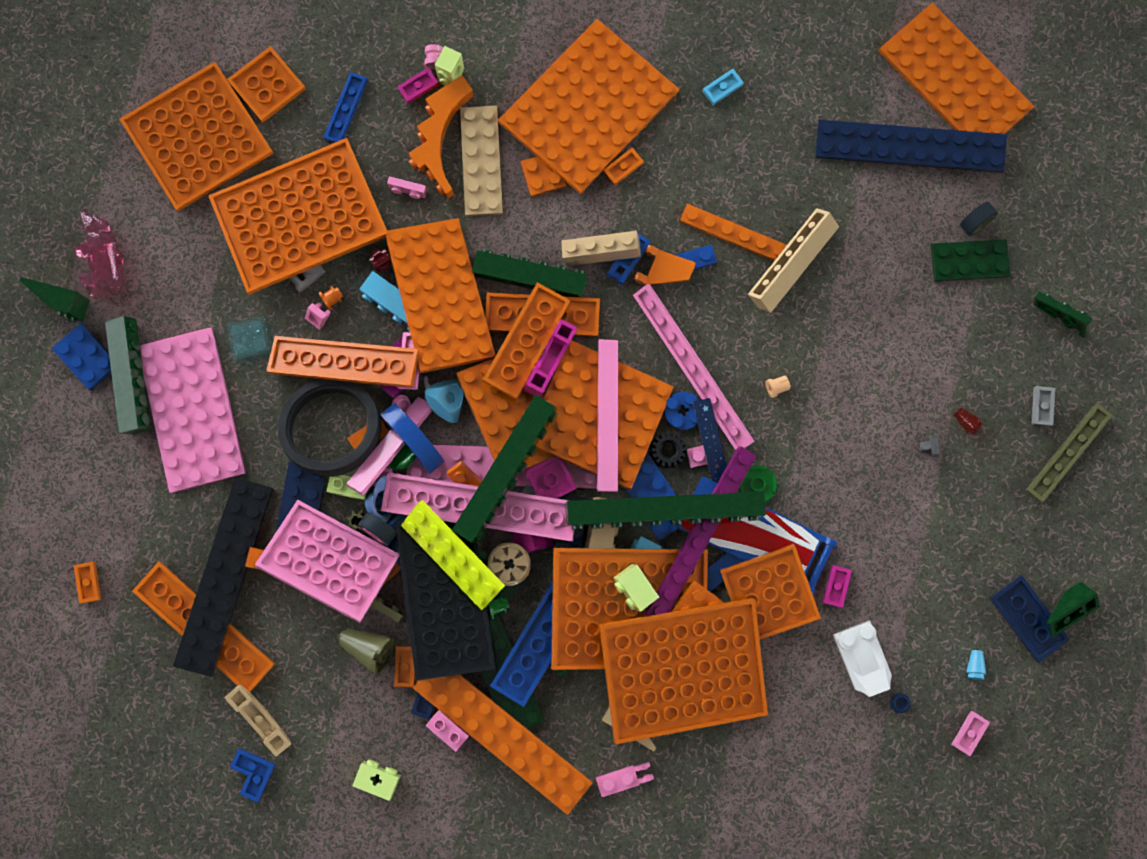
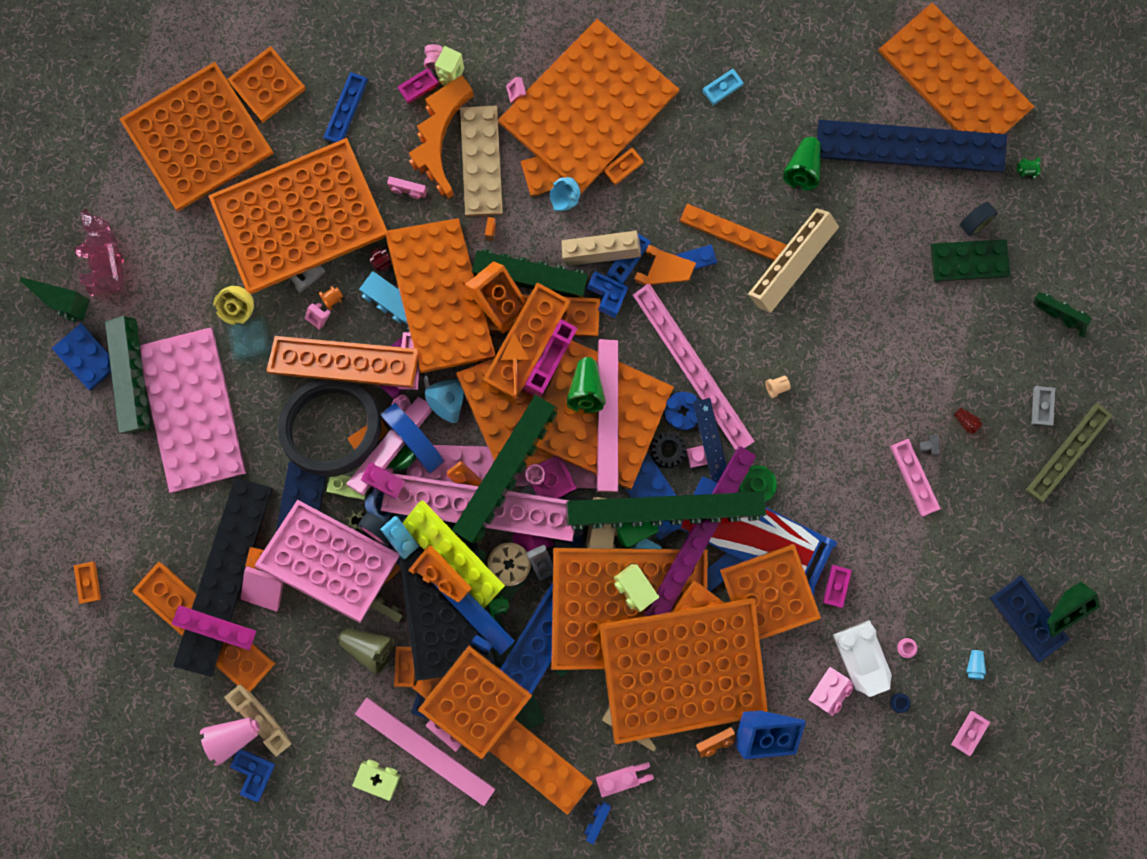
none -> dark pink arch [171,605,256,650]
none -> bright pink cone [200,717,260,766]
none -> light yellow cylinder [213,286,254,325]
none -> bright pink tile [241,566,284,612]
none -> bright pink tile [355,697,496,806]
none -> dark pink plate [361,463,405,499]
none -> medium azure plate [380,516,419,559]
none -> orange wing [408,545,472,603]
none -> orange plate [418,645,532,759]
none -> blue tile [433,583,515,655]
none -> orange slope [465,262,526,334]
none -> blue tile [471,635,492,653]
none -> orange tile [485,217,496,241]
none -> orange piece [500,333,529,396]
none -> bright pink plate [506,77,526,103]
none -> bright pink wheel [525,464,545,485]
none -> light grey plate [526,545,553,581]
none -> medium azure hair [550,177,580,211]
none -> green cone [567,357,606,413]
none -> blue plate [584,801,611,845]
none -> blue plate [586,271,628,318]
none -> green slope [616,523,659,548]
none -> orange plate [696,727,736,758]
none -> blue slope [734,711,806,759]
none -> green cone [783,137,821,191]
none -> bright pink bracket [808,667,853,716]
none -> bright pink tile [890,439,940,517]
none -> bright pink plate [897,638,917,658]
none -> green brick [1017,158,1041,179]

